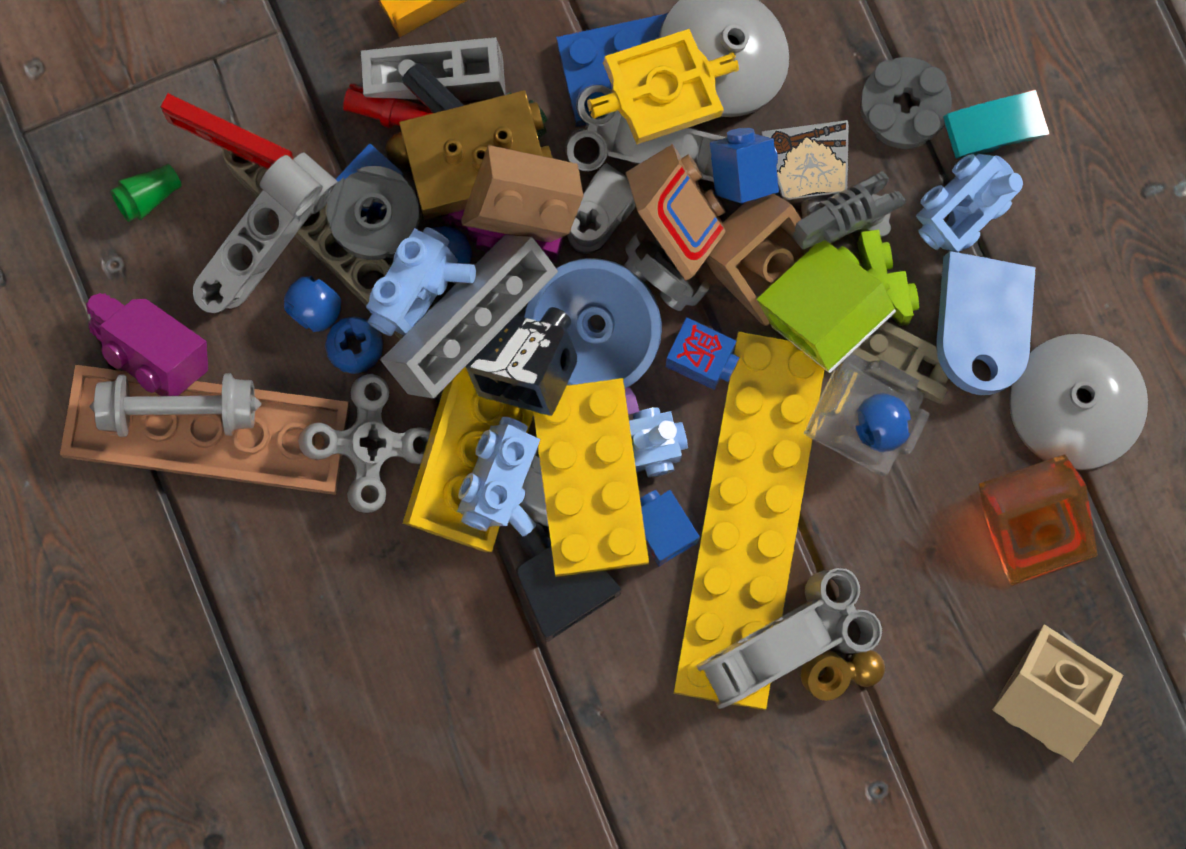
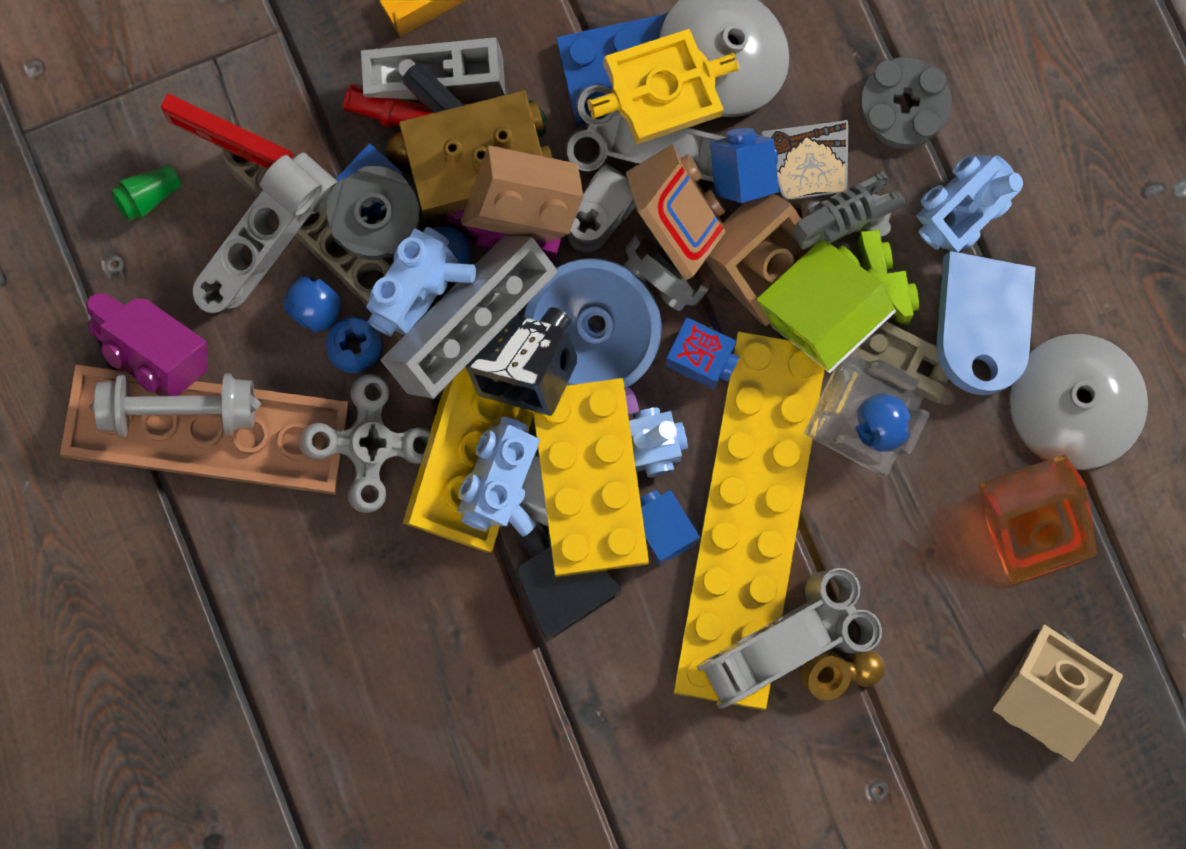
teal slope [943,91,1049,159] -> none

